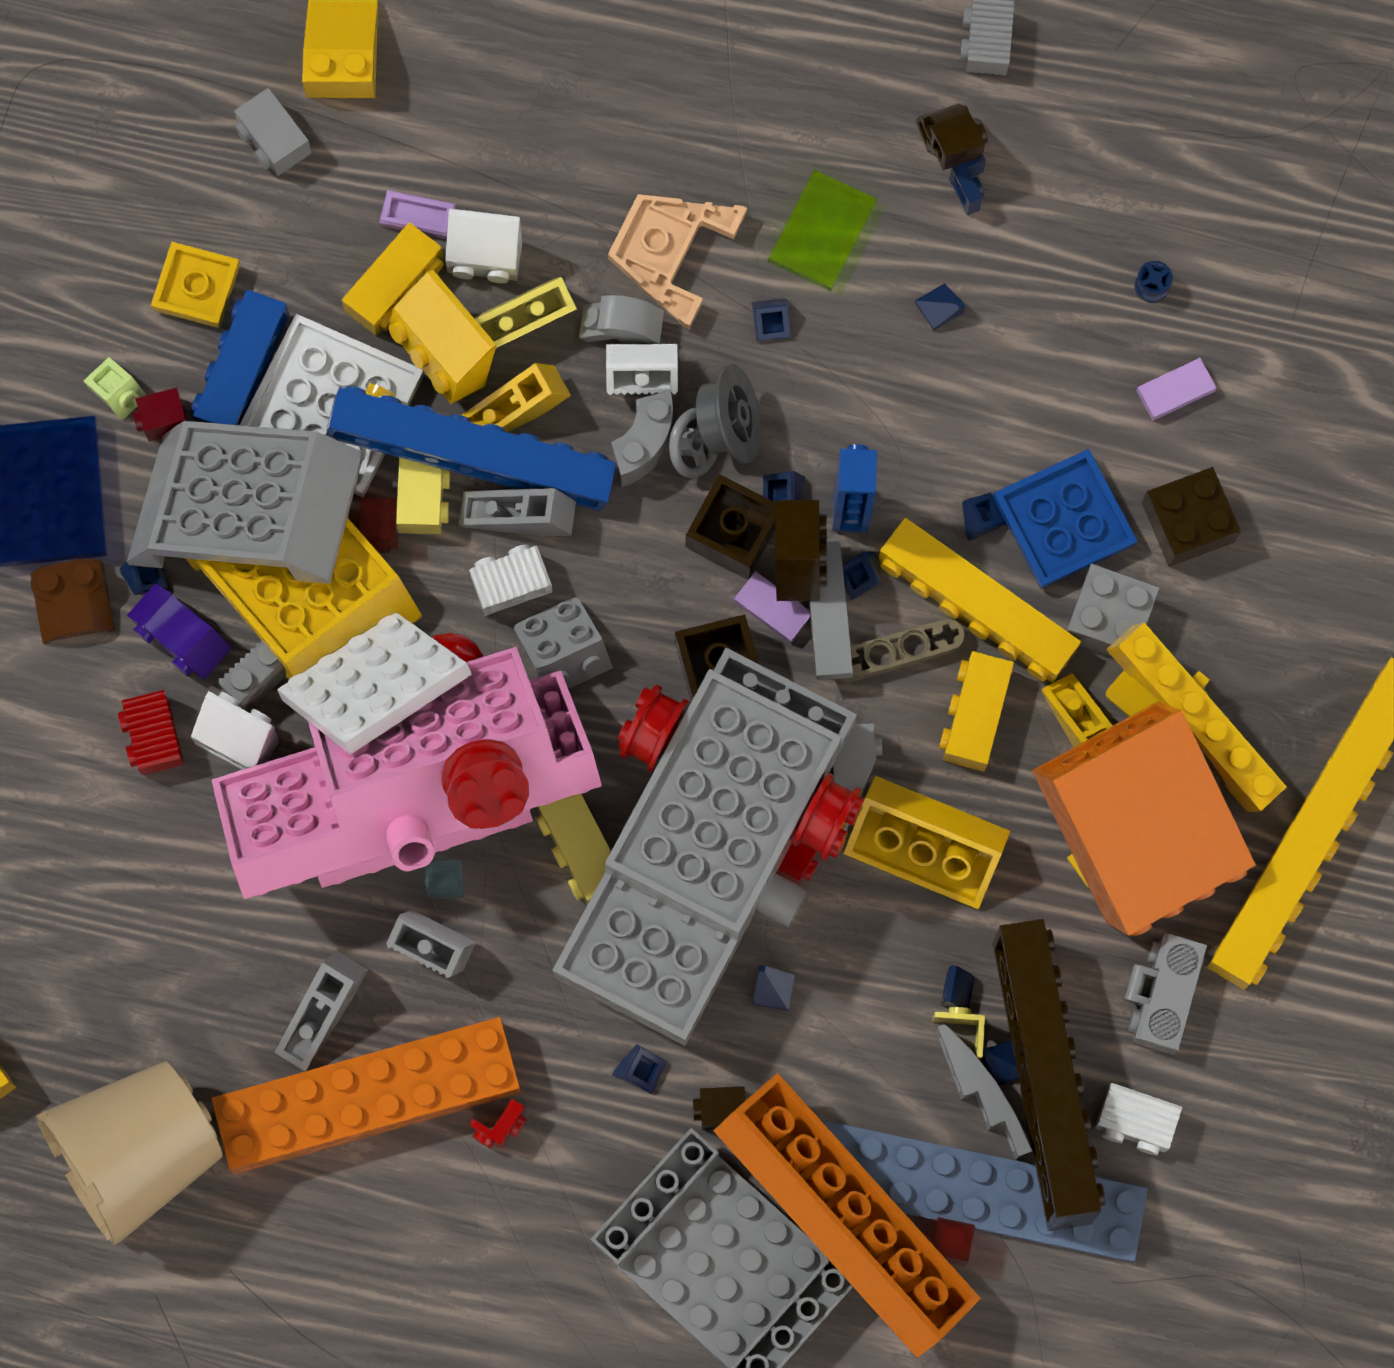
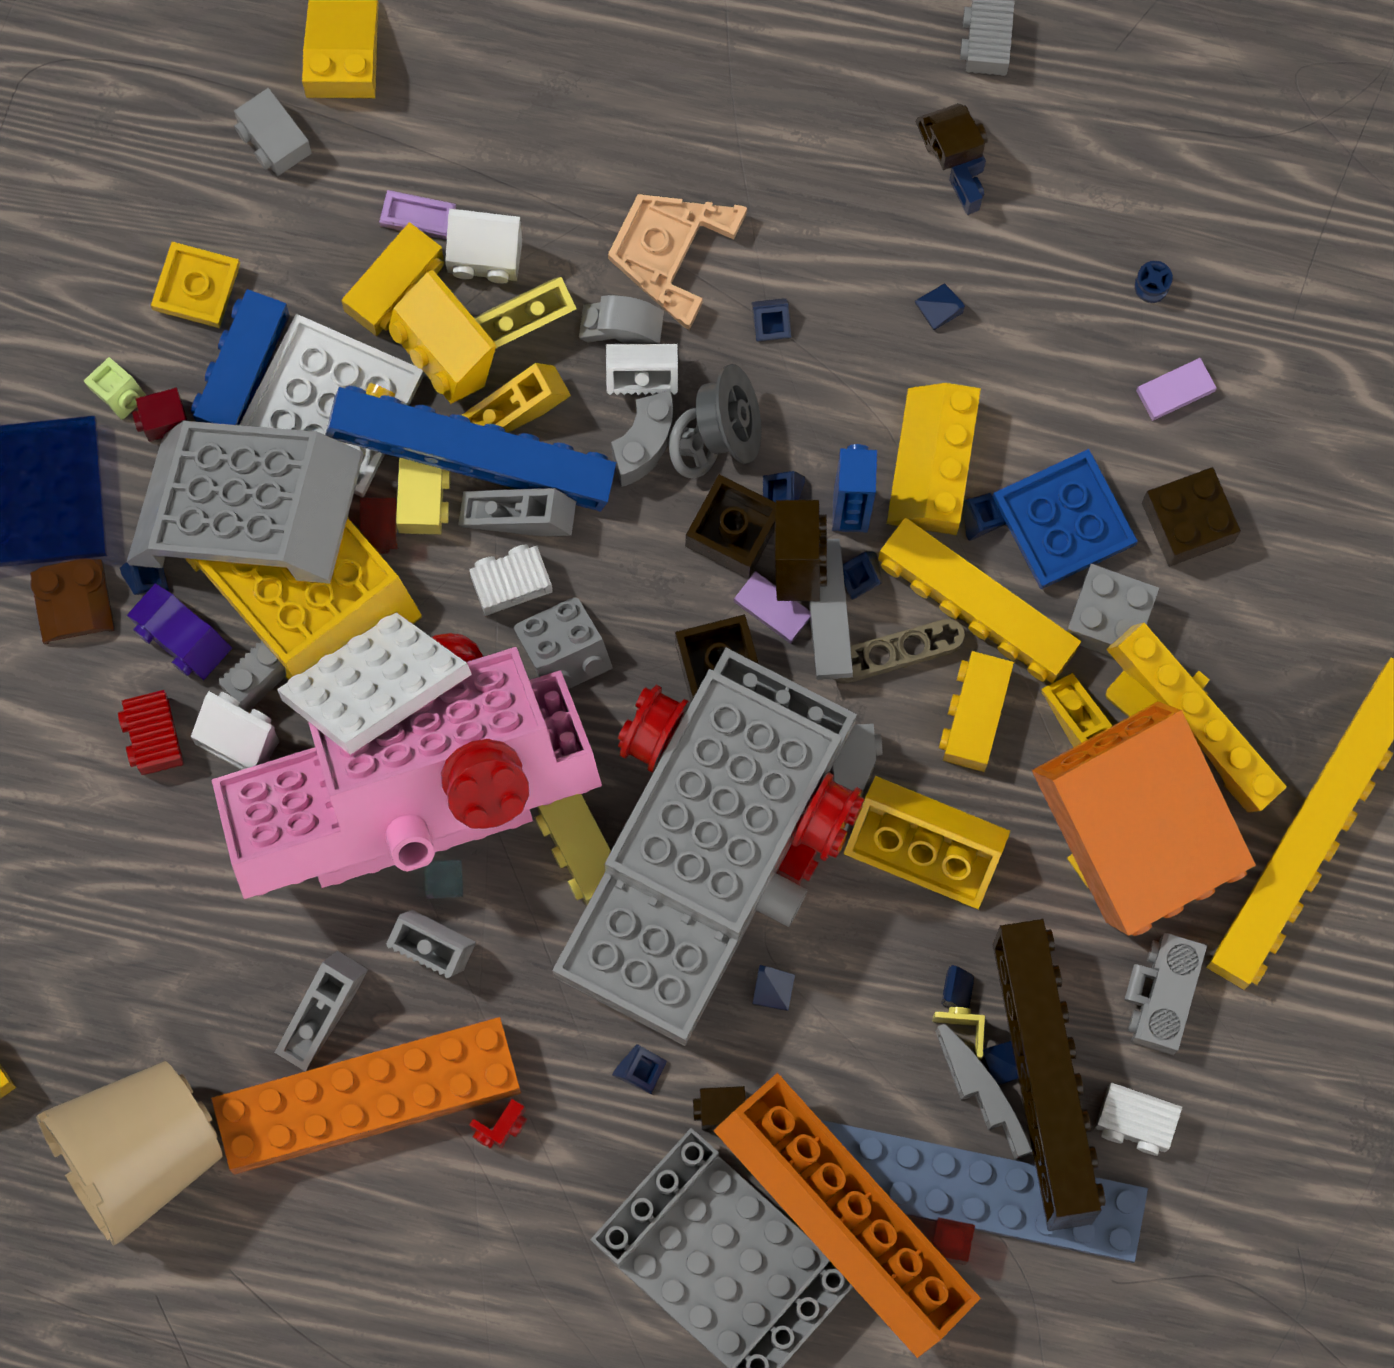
clear neon green tile [768,169,877,291] -> none
none -> yellow slope [886,383,981,535]

